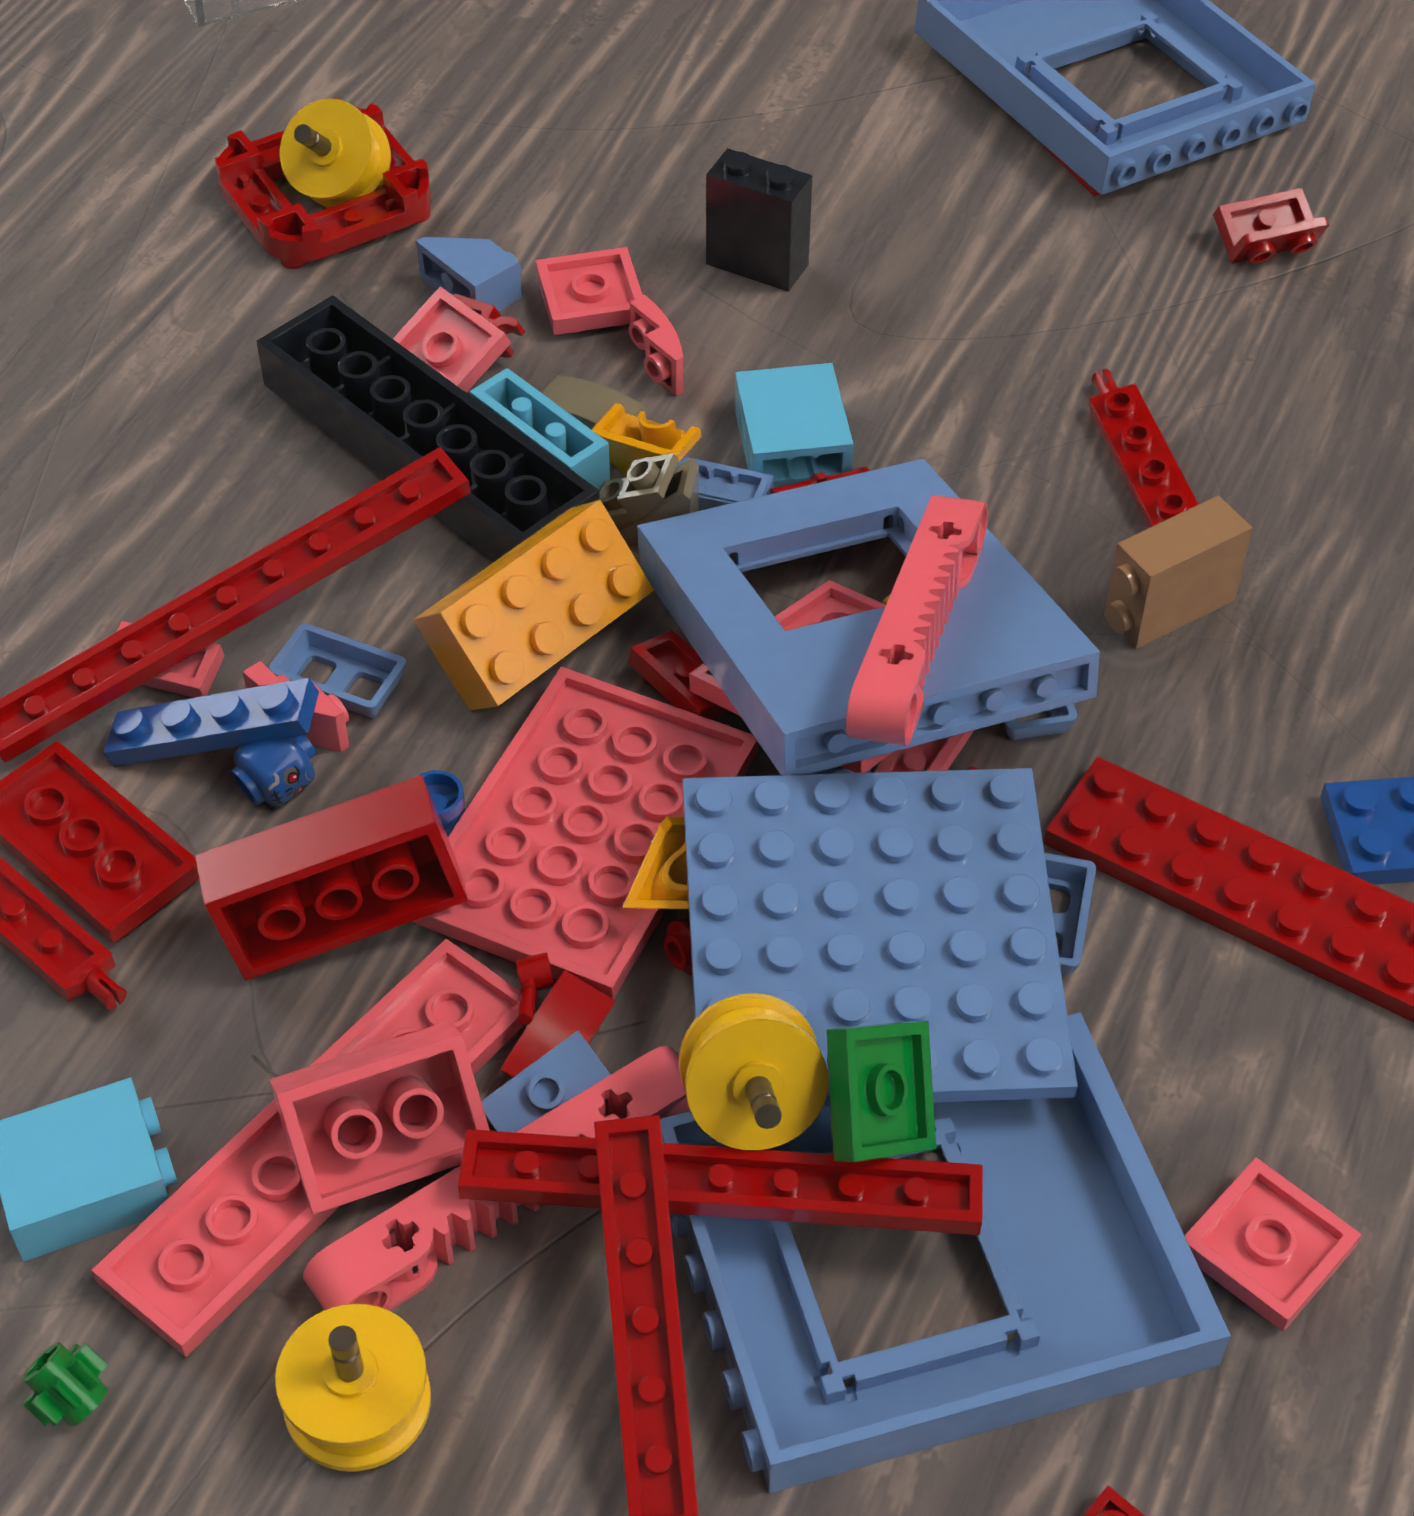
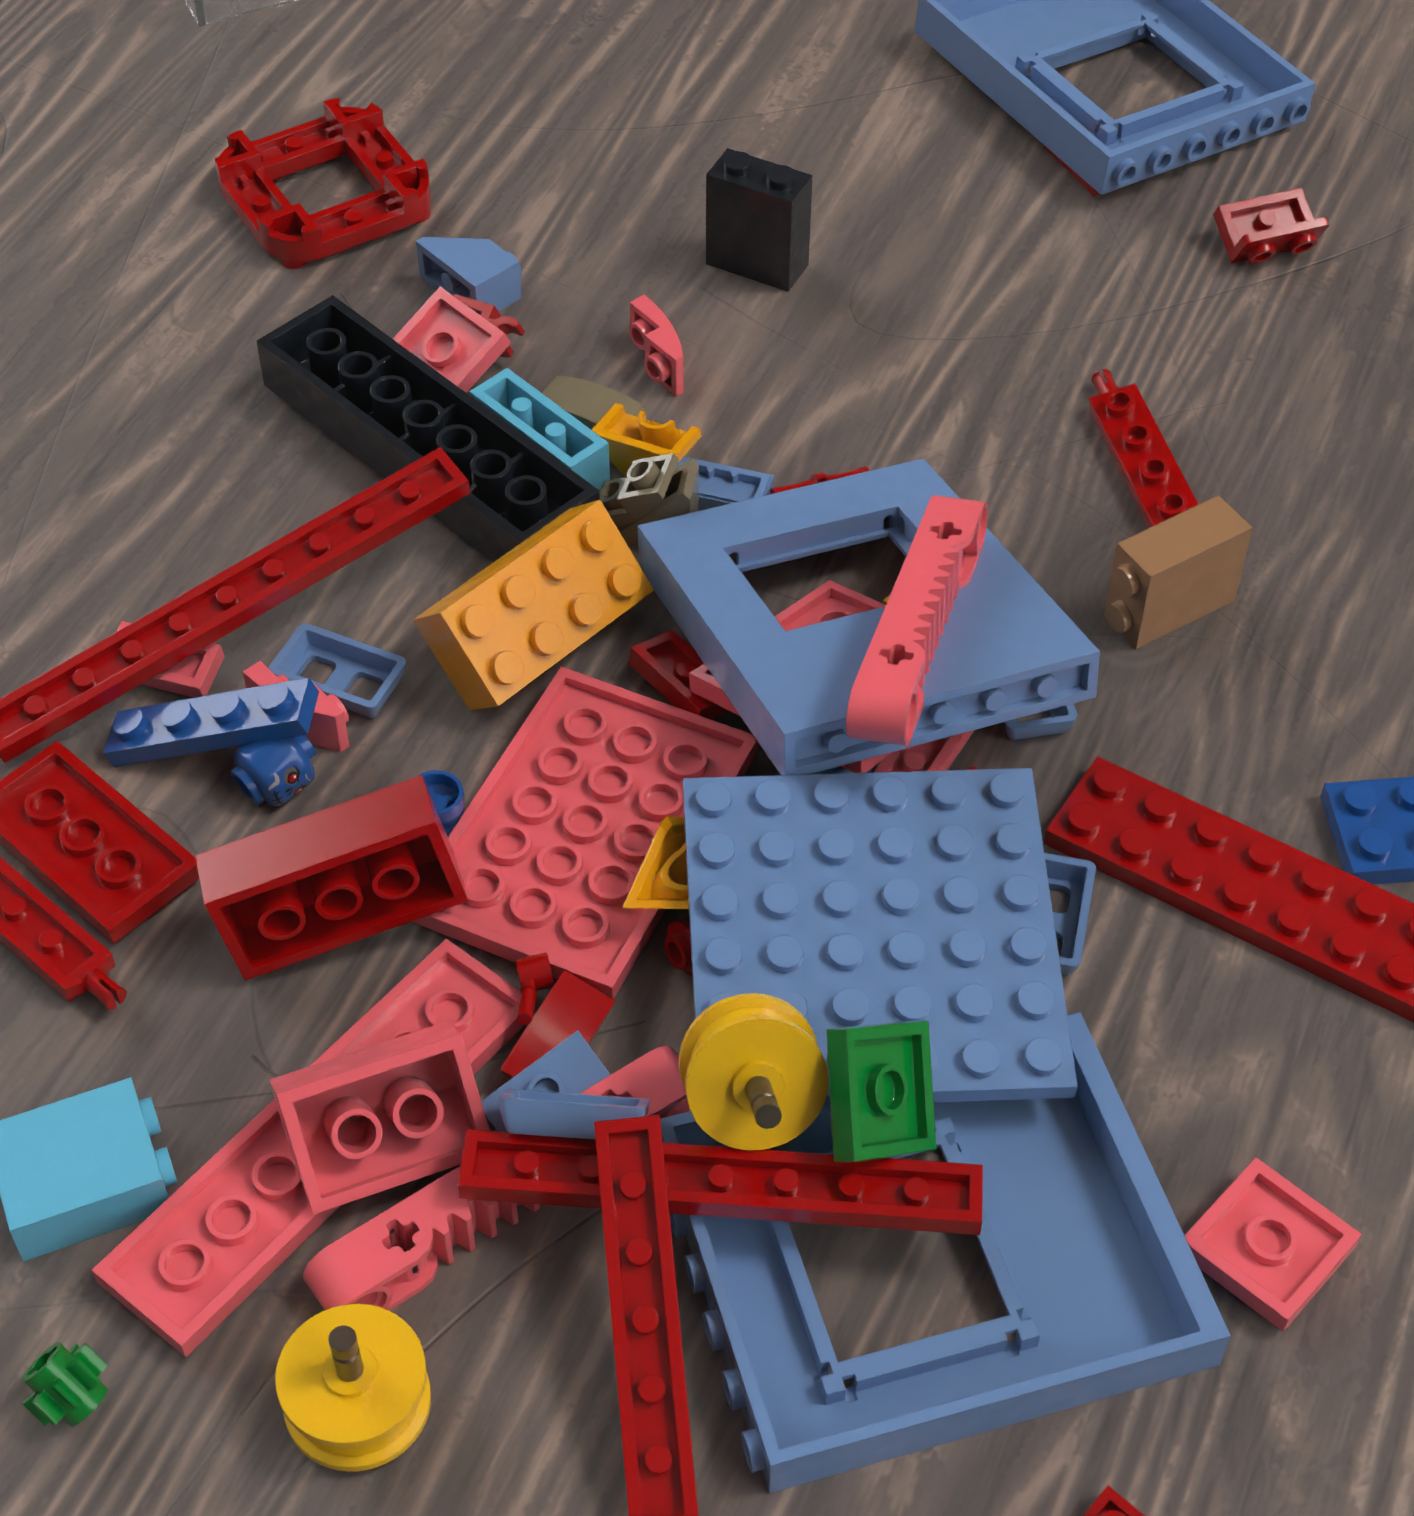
yellow wheel [280,98,391,208] -> none
coral plate [535,247,643,335] -> none
medium azure brick [734,363,853,487] -> none
none -> medium blue piece [499,1089,650,1139]

